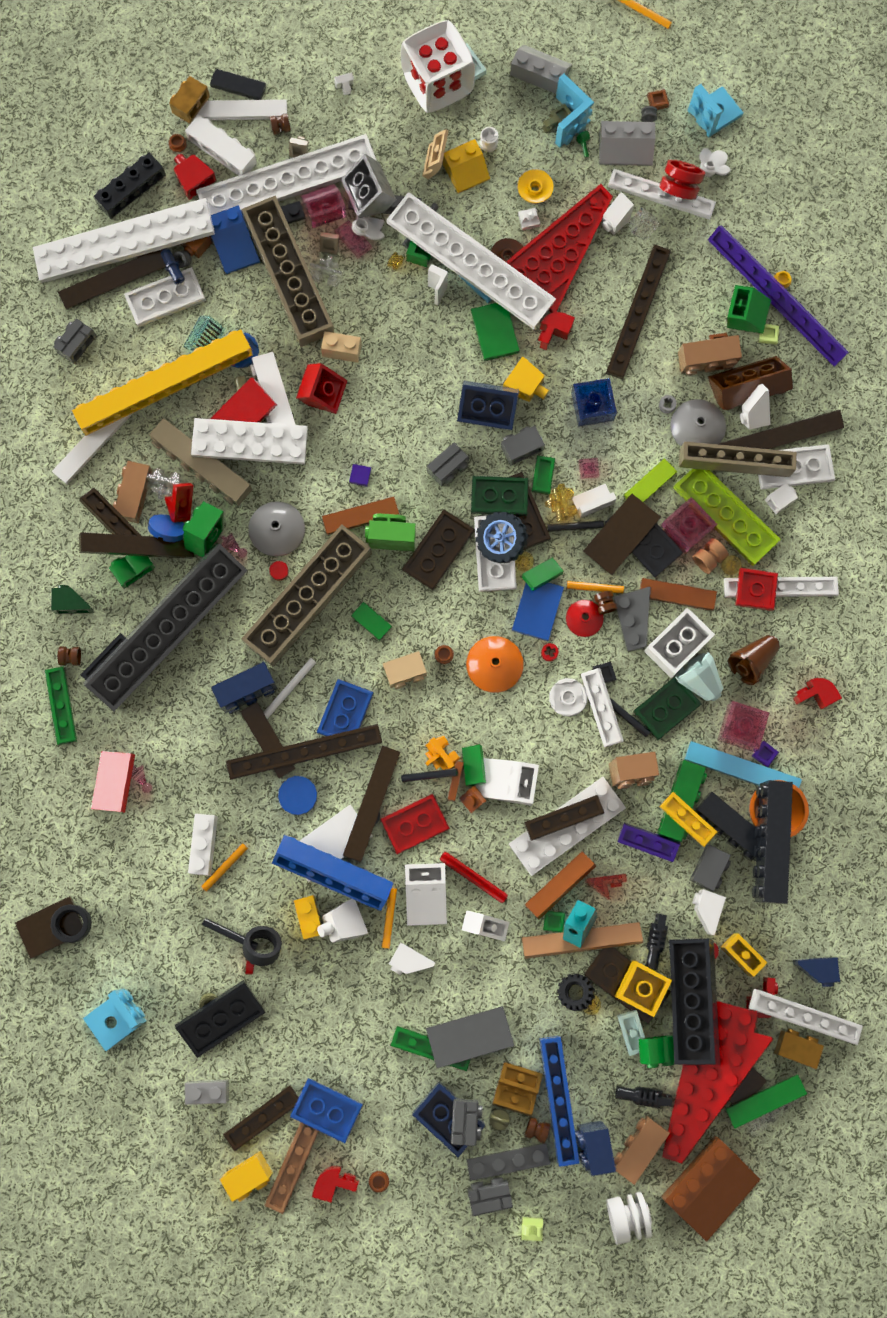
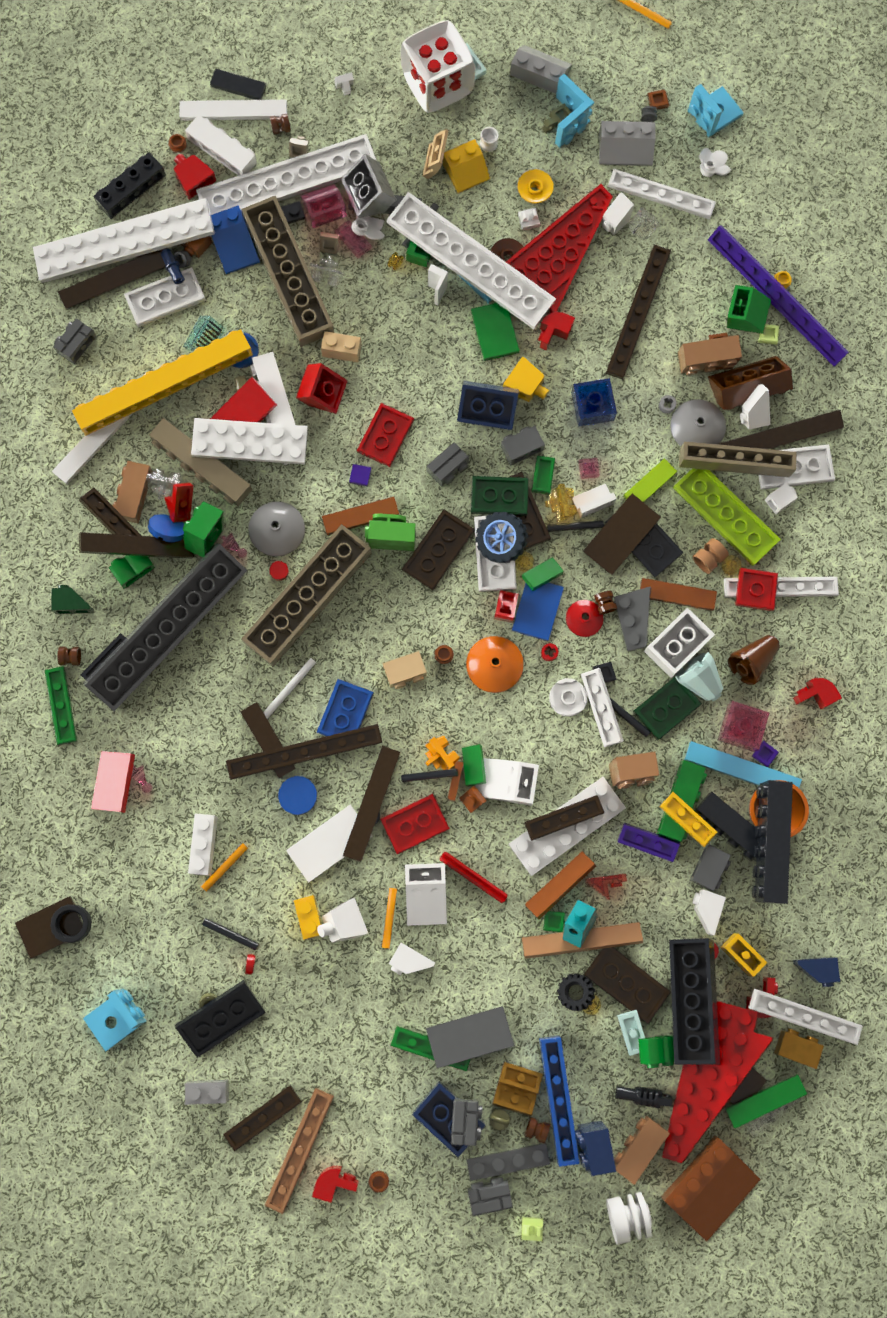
pearl gold brick [169,76,210,124] -> none
dark blue brick [211,662,278,714] -> none
yellow brick [220,1151,273,1202] -> none
black tyre [242,926,282,966] -> none
blue brick [272,835,393,911] -> none
blue tile [290,1078,363,1143] -> none
green tile [351,602,392,641] -> none
white slope [462,911,509,941] -> none
light orange bar [567,581,624,594] -> none
green hand [576,130,590,158] -> none
yellow brick [615,961,672,1017] -> none
black hinge [646,913,668,970] -> none
red wheel [659,160,706,200] -> none
clear pink brick [661,497,717,554] -> none
none -> red tile [357,403,414,467]
none -> red slope [494,590,518,623]

